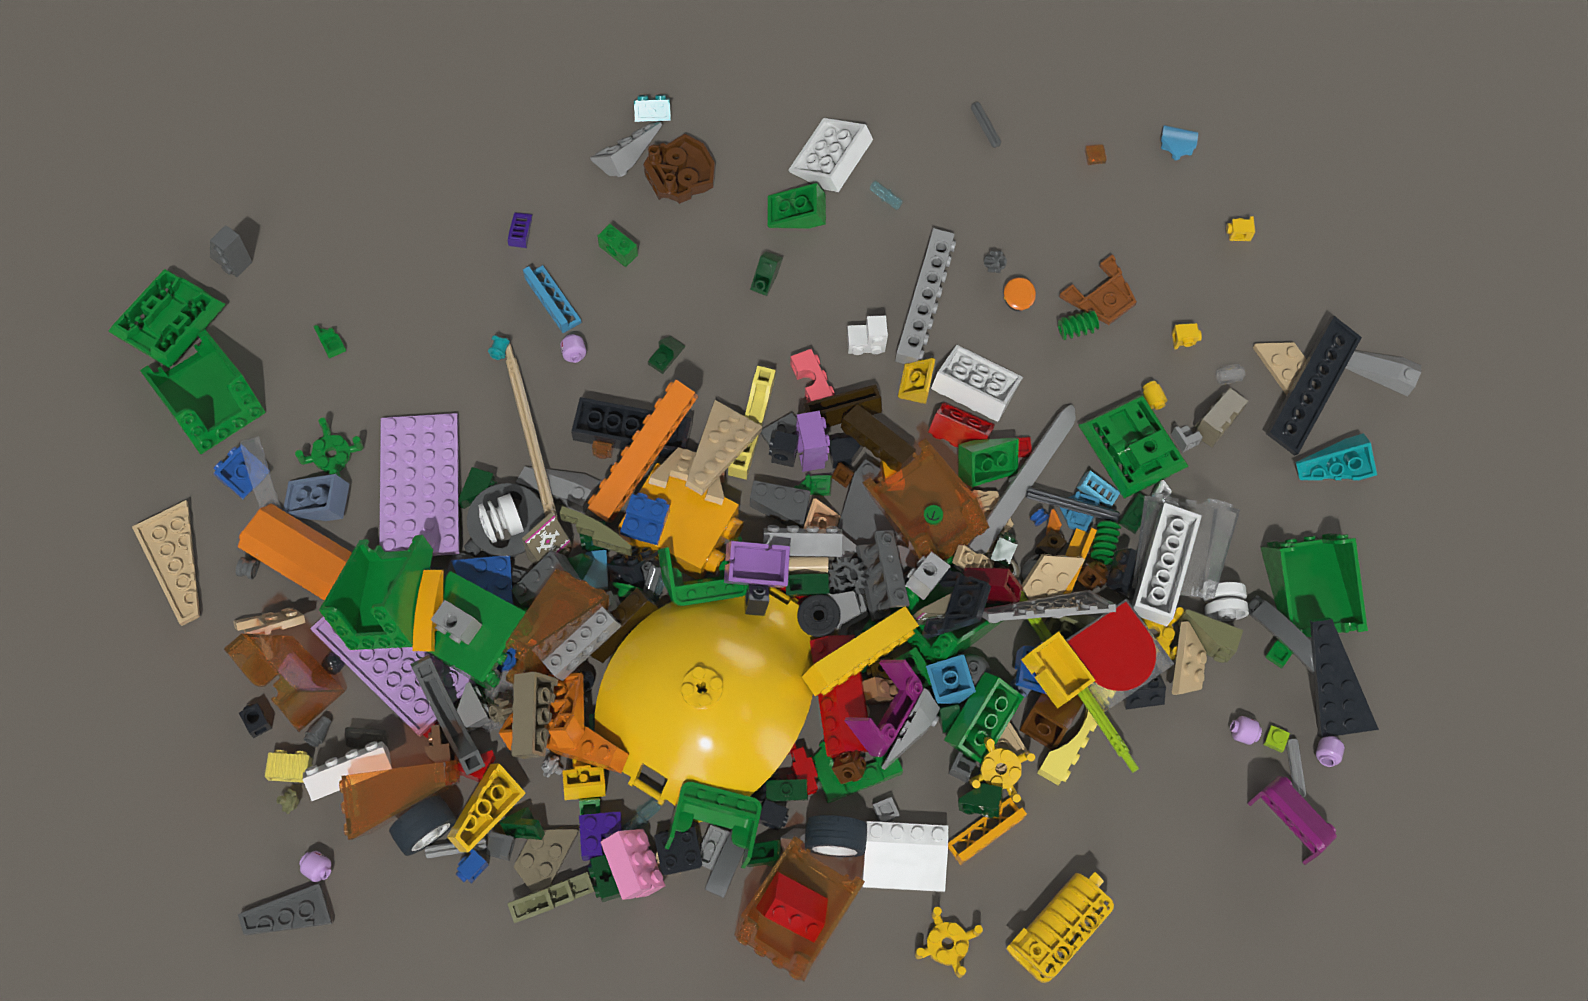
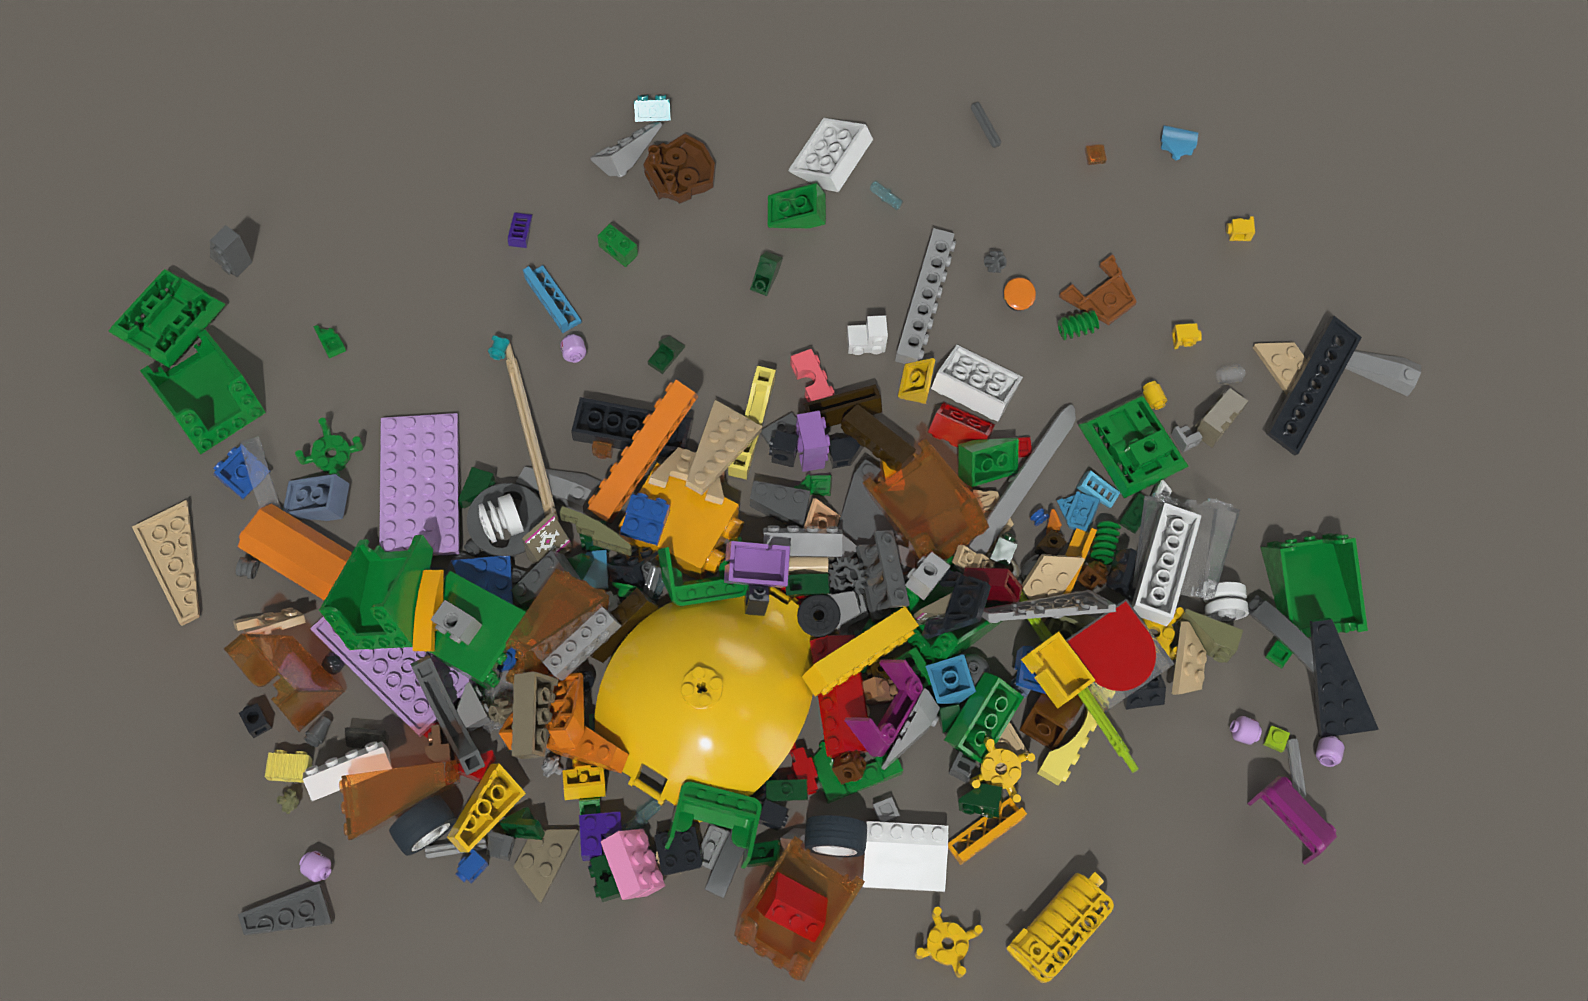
olive slope [507,871,595,923] -> none
reddish brown slope [831,462,855,488] -> none
green tile [924,505,944,525] -> none
black axle [1026,487,1120,522] -> none
teal wedge [1295,433,1377,480] -> none

